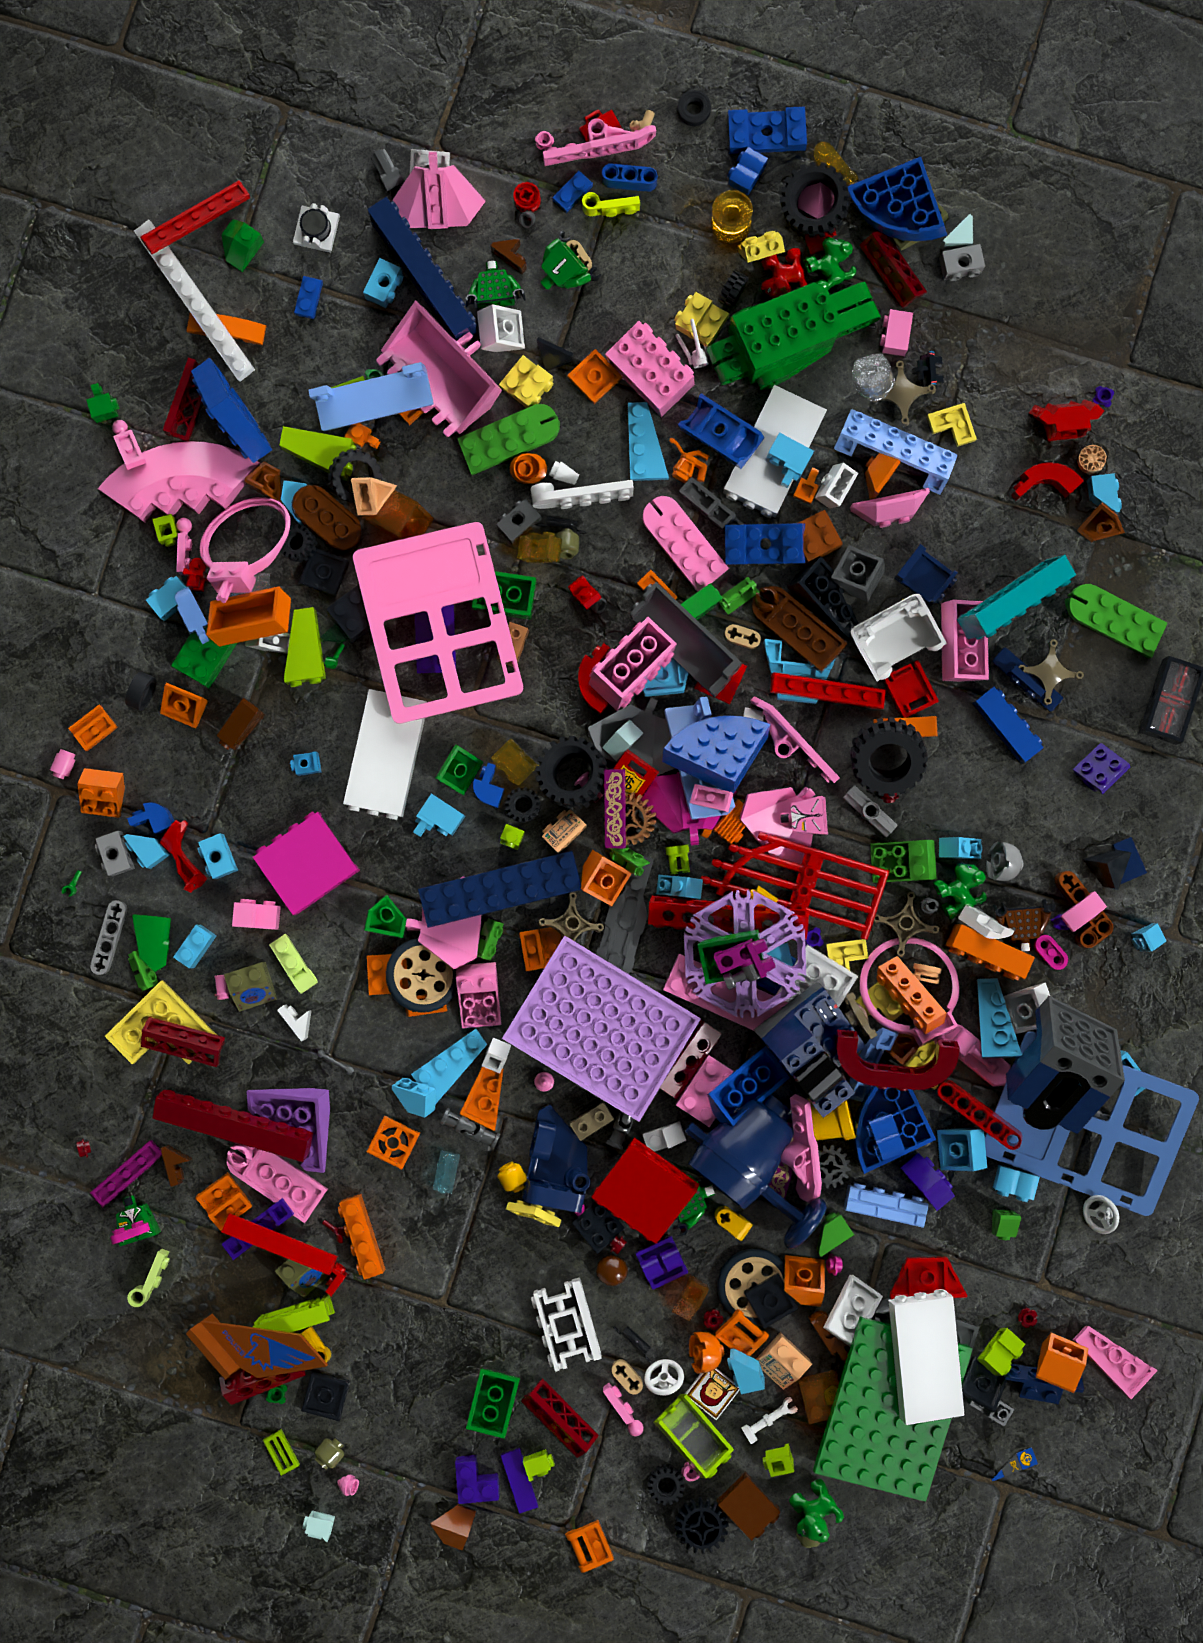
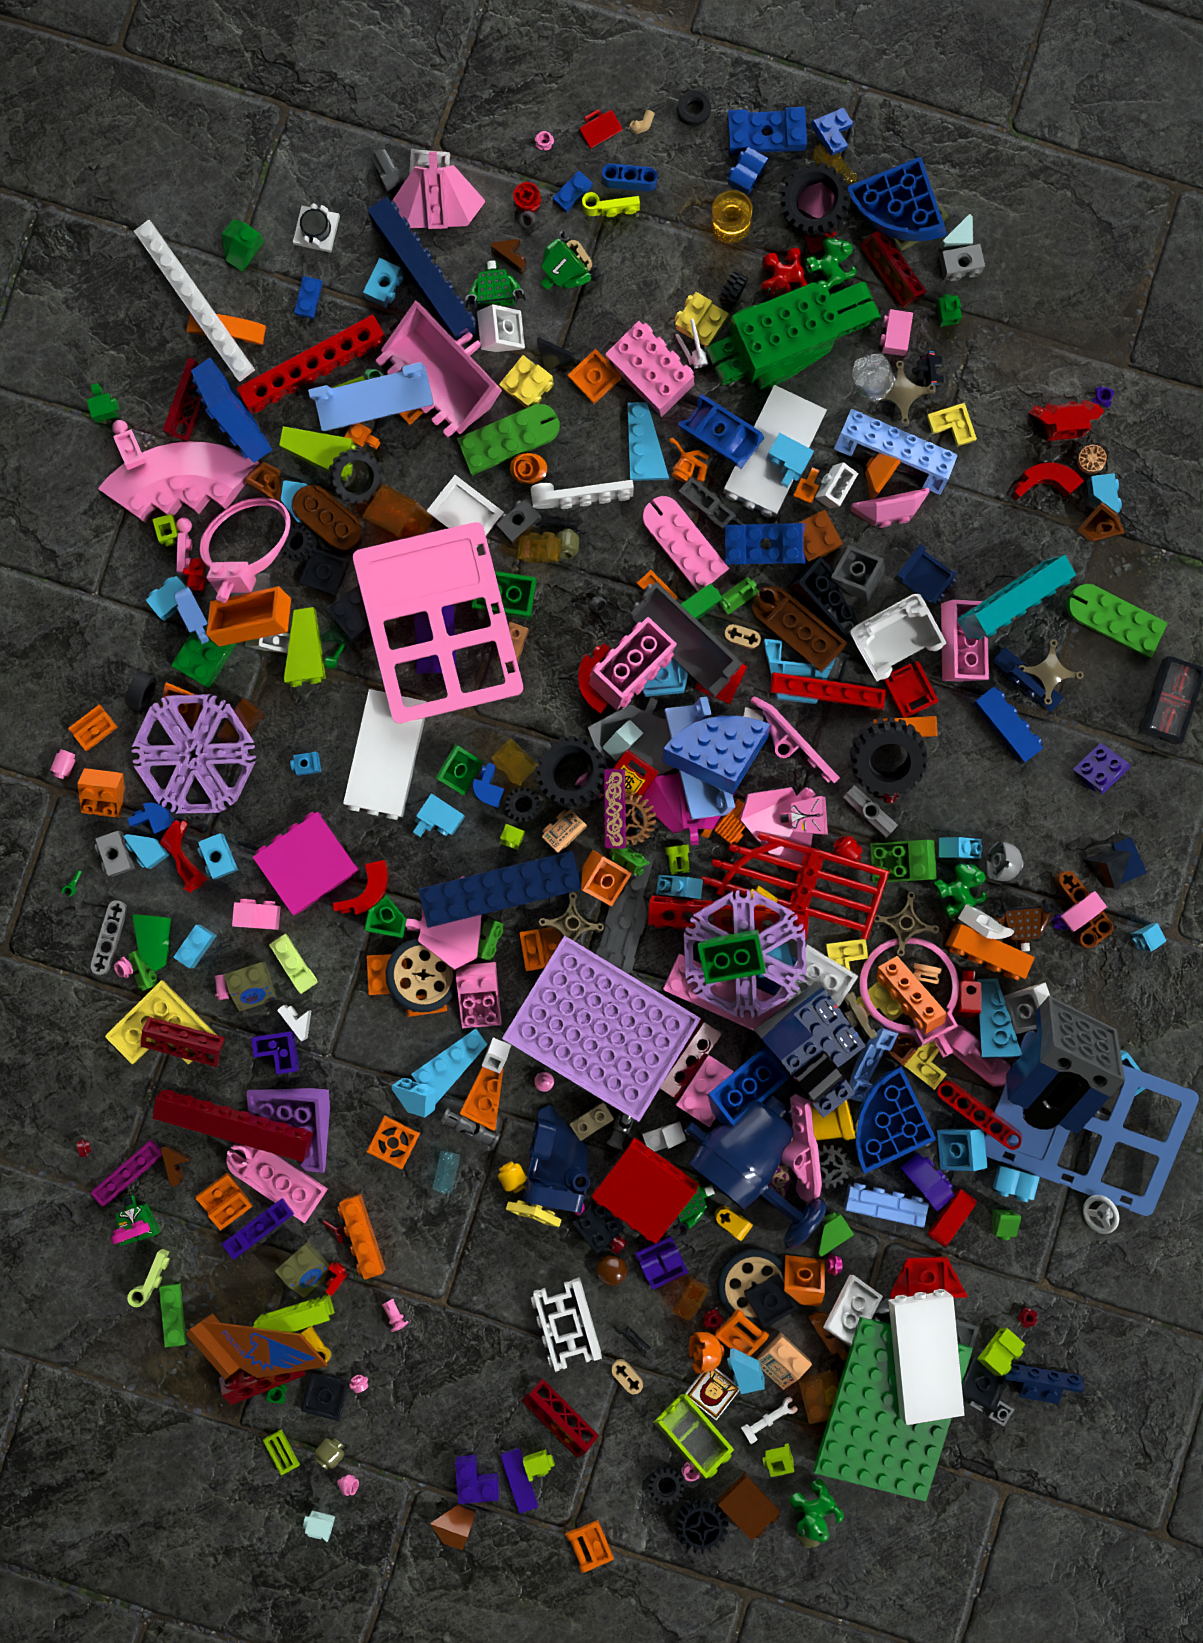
red tile [140,181,250,255] -> none
red tile [221,1213,338,1275] -> none
dark grey hinge [317,1050,354,1075] -> none
light nougat slope [351,478,397,515] -> none
green brick [466,1368,520,1439] -> none
bright pink piece [543,119,656,166] -> none
white cone [549,461,579,485] -> none
red bracket [568,576,602,610] -> none
bright pink plate [603,1383,643,1436] -> none
white piece [644,1359,684,1395] -> none
bright pink plate [690,784,733,812] -> none
magenta hips [714,939,776,990] -> none
light yellow plate [737,231,785,262] -> none
dark purple plate [805,927,824,947] -> none
dark red arch [836,1029,960,1091] -> none
blue brick [865,1113,905,1160] -> none
dark grey pin [919,898,939,914] -> none
sticker [992,1448,1038,1481] -> none
dark pink plate [1034,935,1068,970] -> none
orange slope [1036,1333,1089,1393] -> none
bright pink wing [1073,1326,1158,1399] -> none
none -> bright pink plate [114,957,133,978]
none -> lavender plate [132,694,256,814]
none -> bright green plate [159,1283,186,1347]
none -> red brick [237,314,386,413]
none -> dark purple brick [251,1031,300,1074]
none -> red arch [333,860,389,915]
none -> bright pink plate [349,1375,368,1393]
none -> bright pink pin [382,1299,409,1332]
none -> white piece [427,475,504,548]
none -> plate [811,108,853,156]
none -> red head [833,836,862,861]
none -> red beam [927,1188,977,1247]
none -> green brick [936,294,962,327]
none -> red torso [954,971,981,1018]

